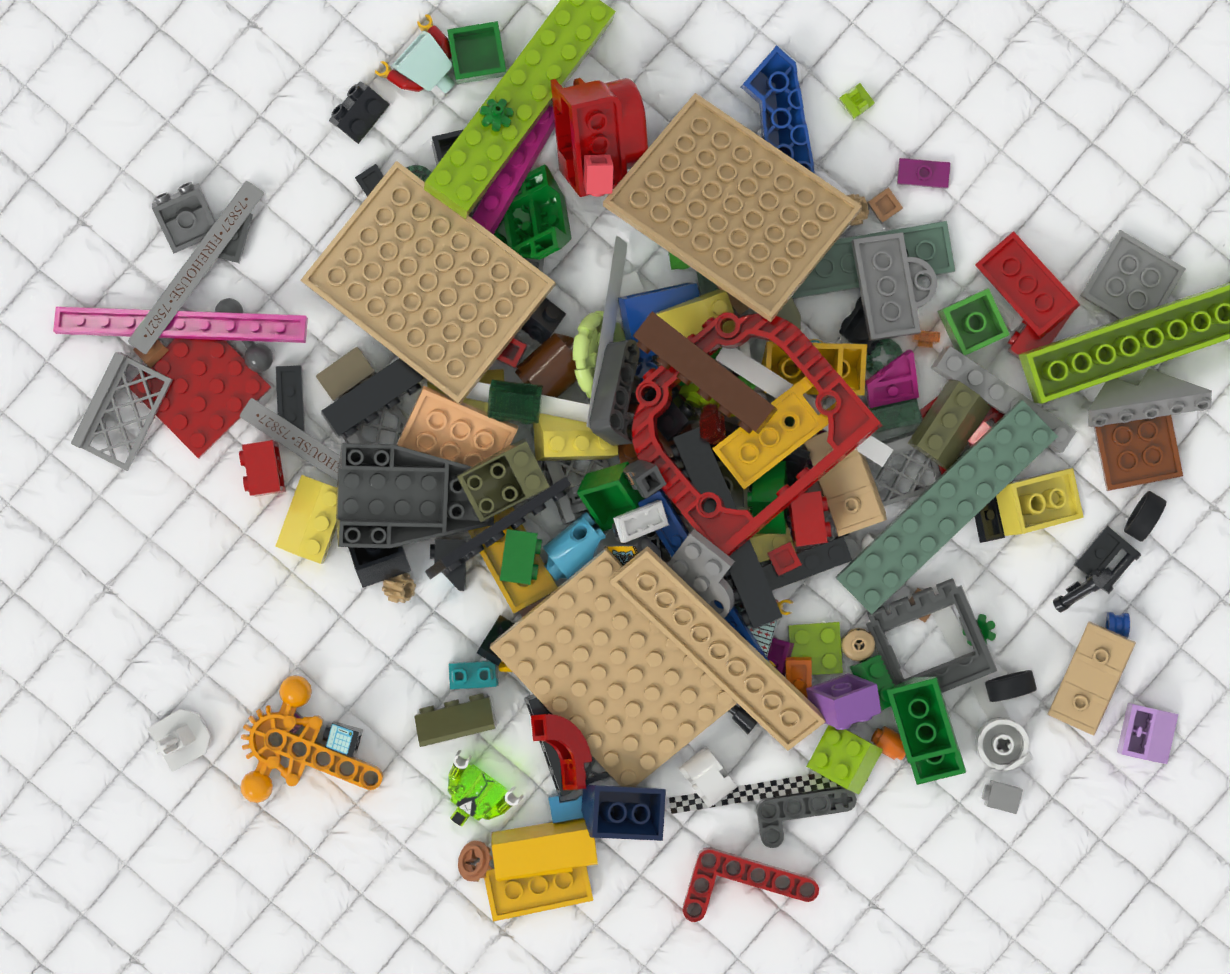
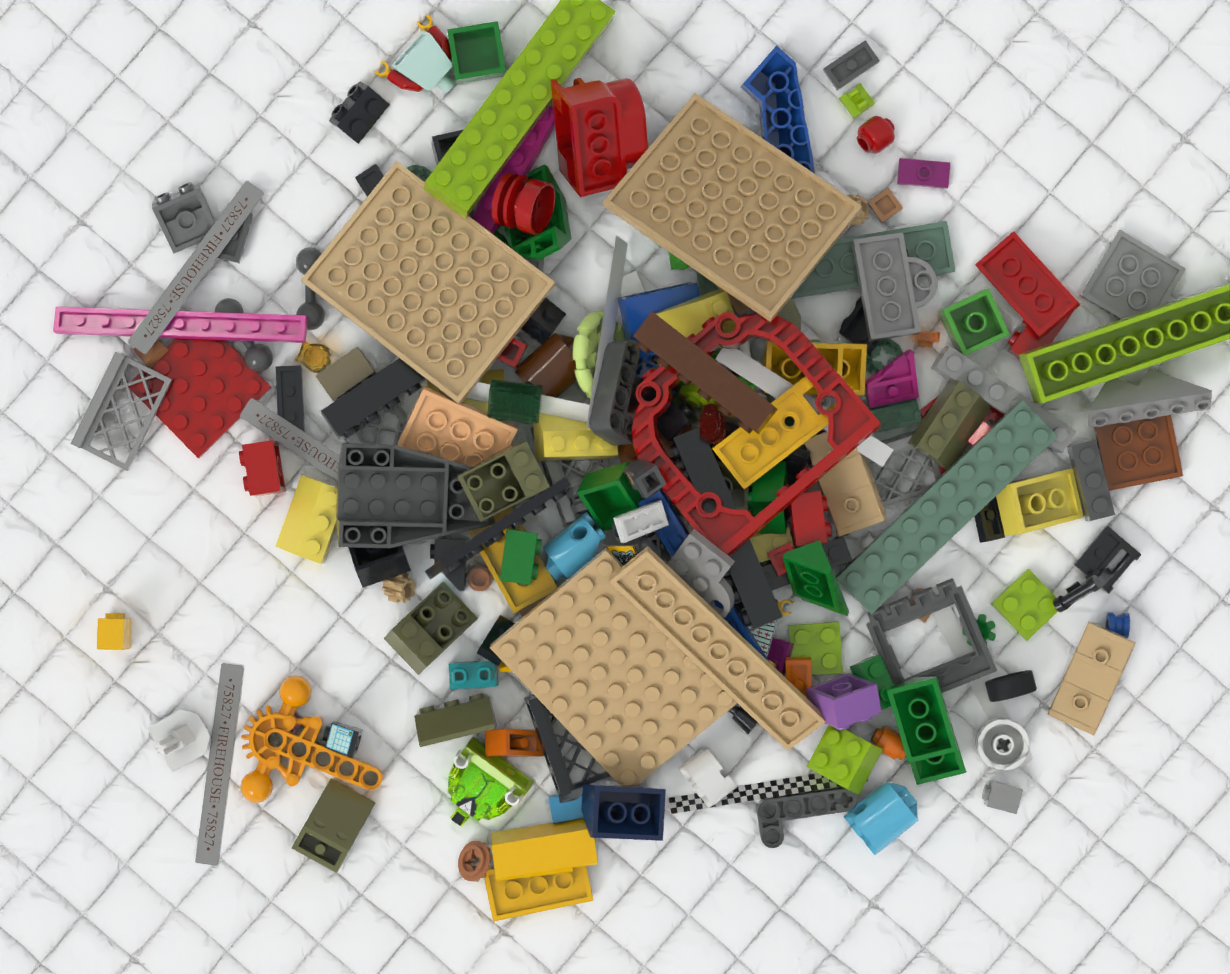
green plant [479,99,514,132] -> none
red arch [531,714,592,790] -> none
coral brick [583,155,613,197] -> none
red beam [682,847,819,922] -> none
tan head [841,628,875,661] -> none
lavender slope [1117,703,1179,764] -> none
black tyre [1124,491,1167,542] -> none
none -> yellow brick [97,613,132,650]
none -> light grey sticker [195,663,244,866]
none -> olive slope [292,778,376,873]
none -> clear yellow animal [295,342,331,373]
none -> dark grey piece [296,247,325,330]
none -> olive slope [383,582,478,675]
none -> lime plate [461,736,534,799]
none -> nougat plate [467,566,493,591]
none -> orange slope [485,729,544,757]
none -> red wheel [491,172,555,235]
none -> green slope [783,540,849,616]
none -> dark grey plate [823,40,880,91]
none -> medium azure cylinder [843,780,919,855]
none -> red head [857,116,895,154]
none -> lime plate [991,569,1058,641]
none -> dark grey brick [1067,440,1115,521]

